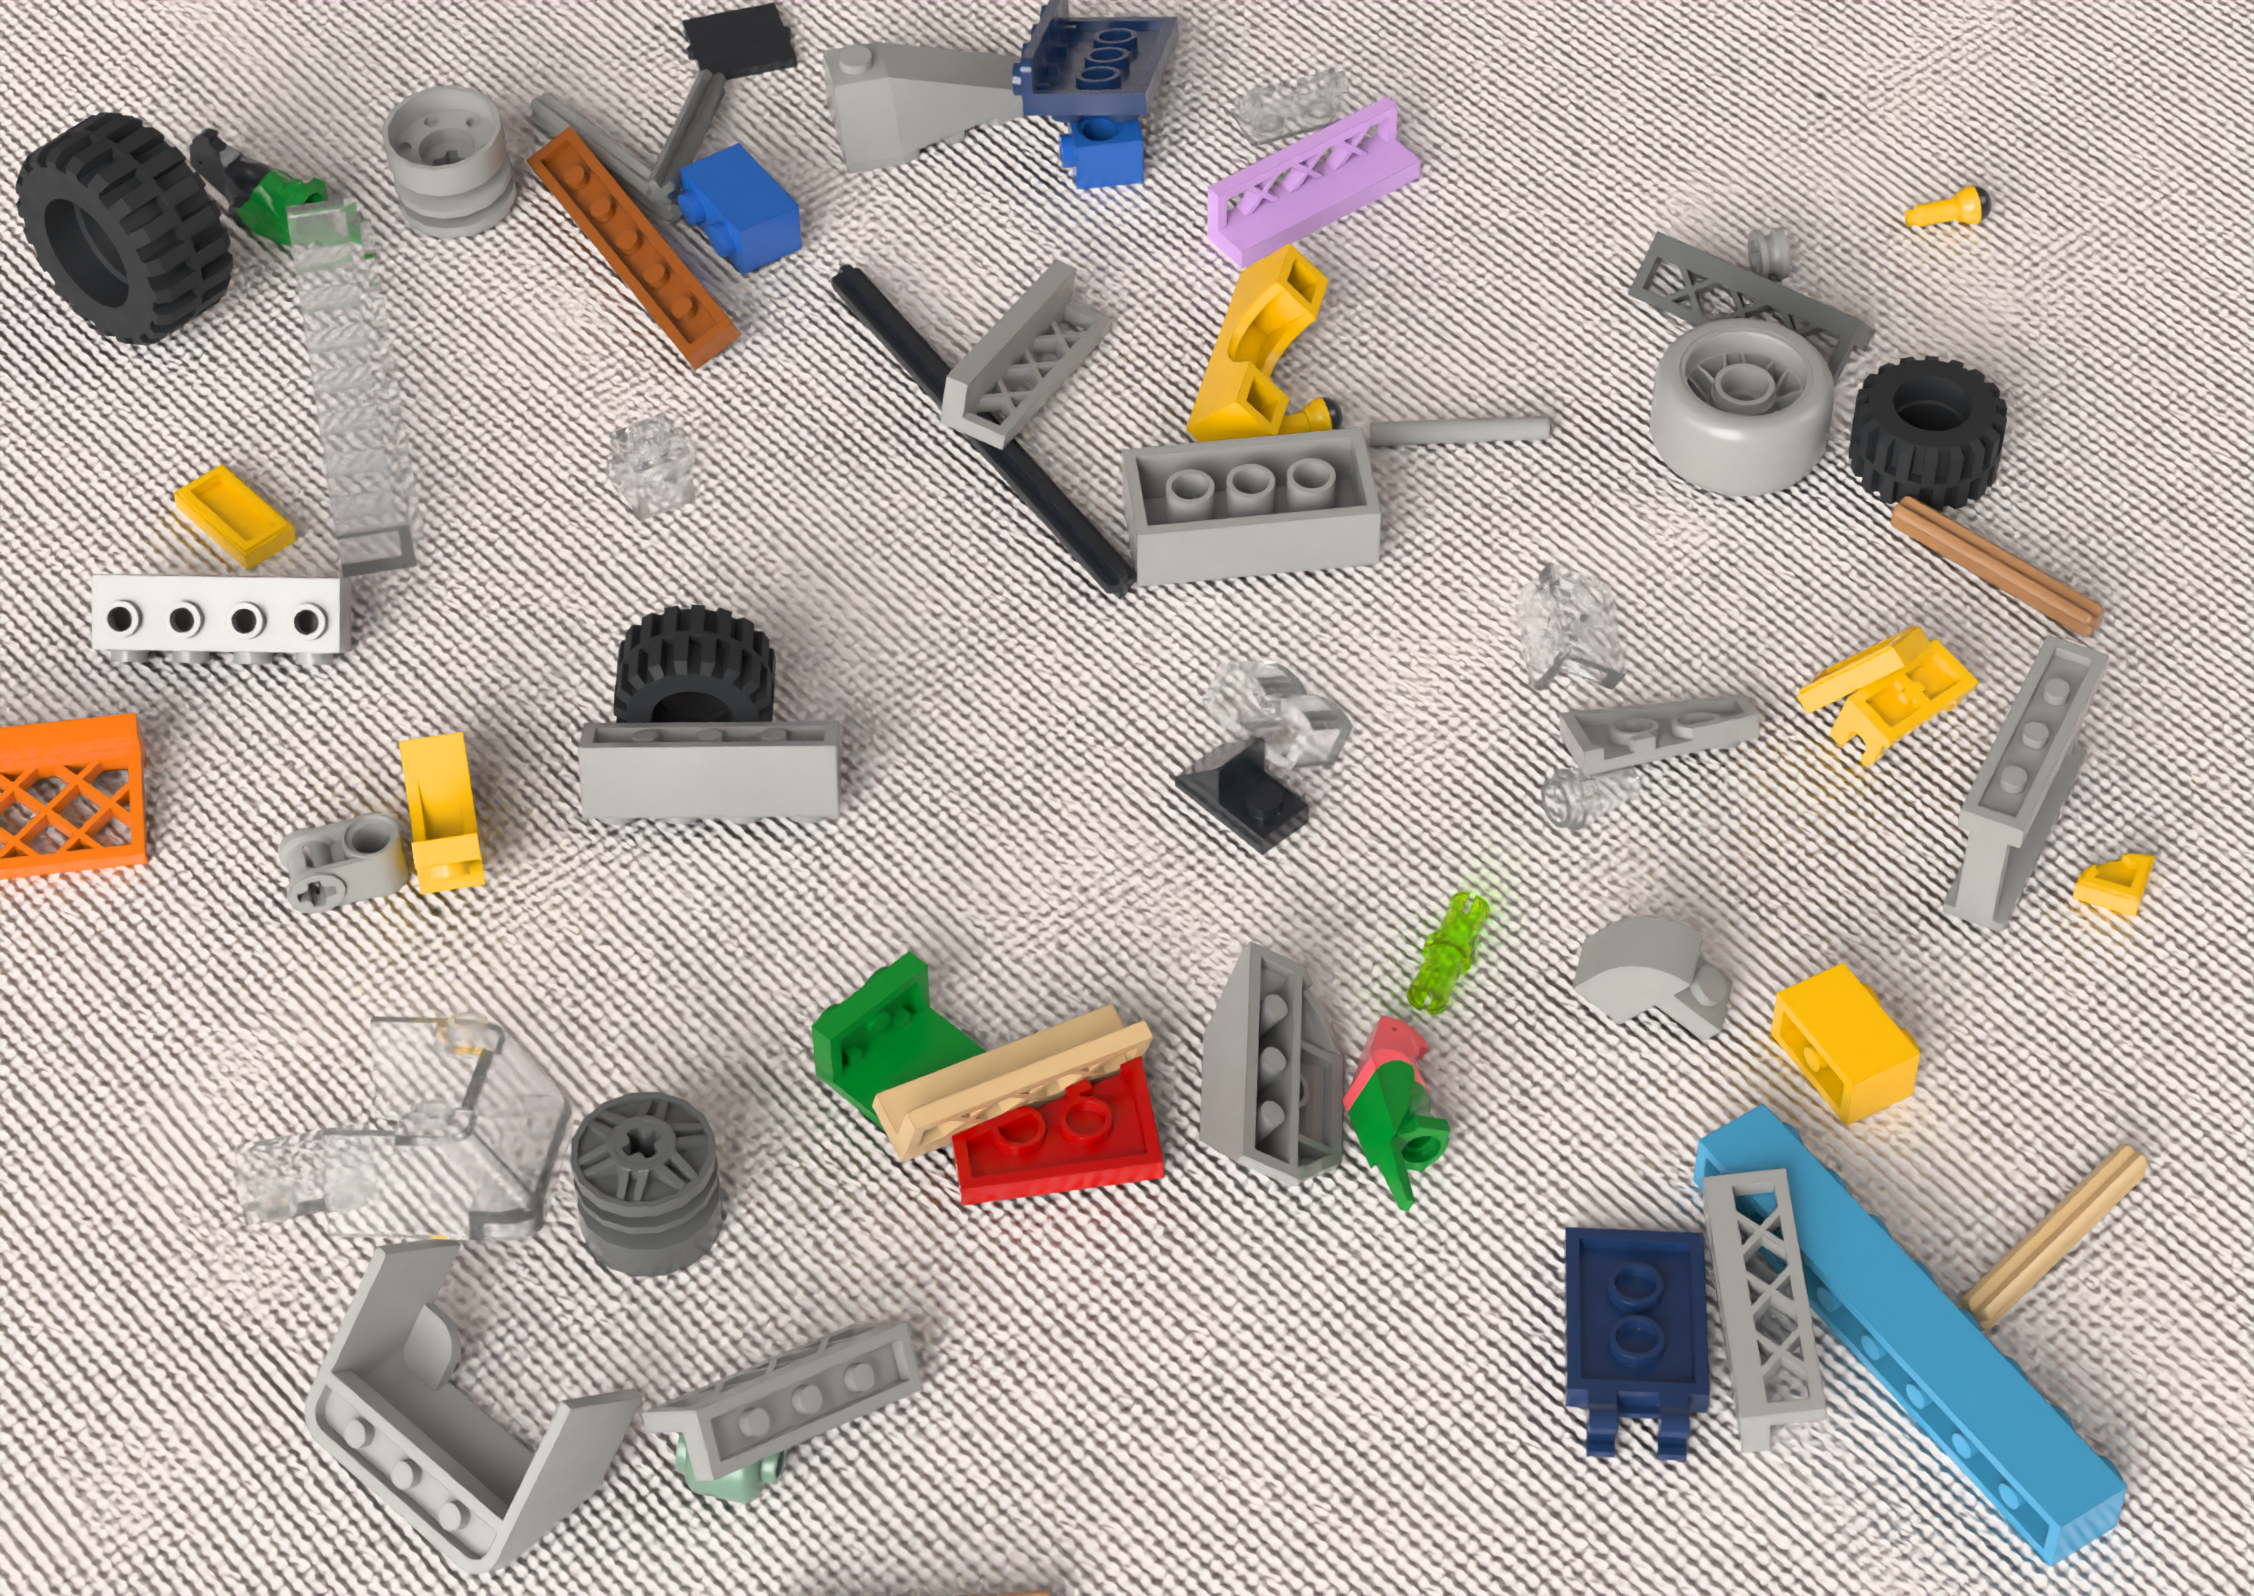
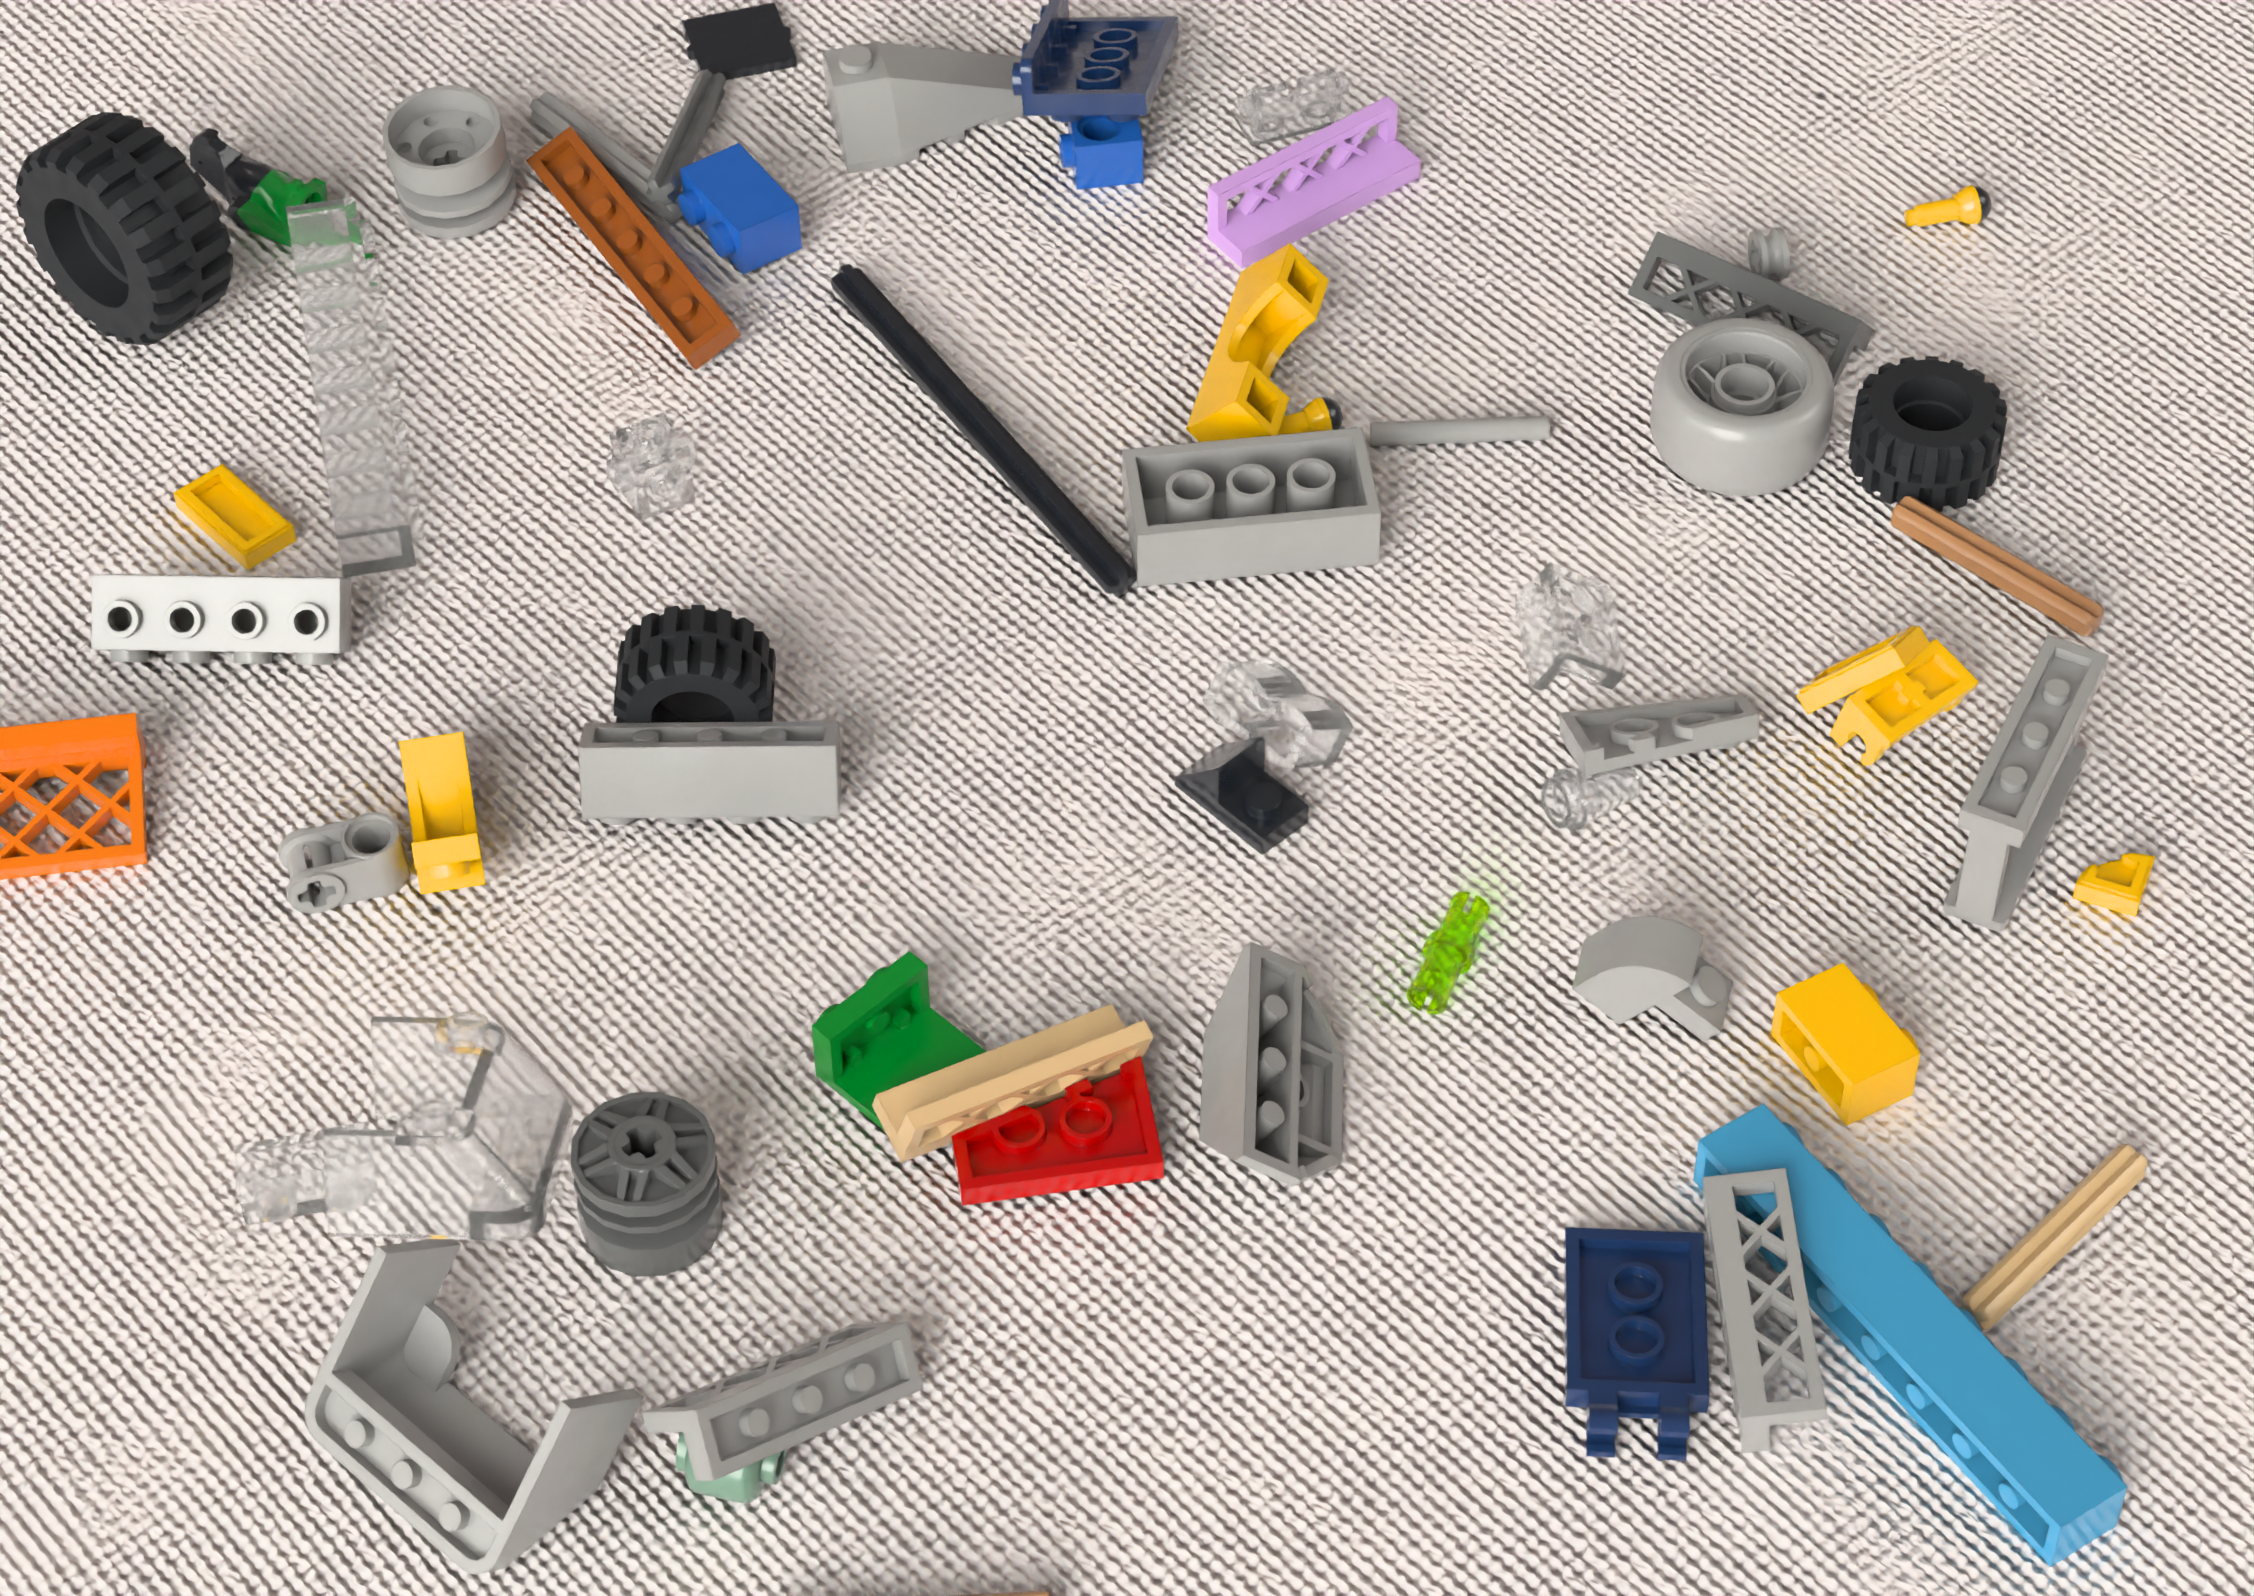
light grey fence [940,260,1112,450] -> none
green animal [1342,1015,1451,1211] -> none

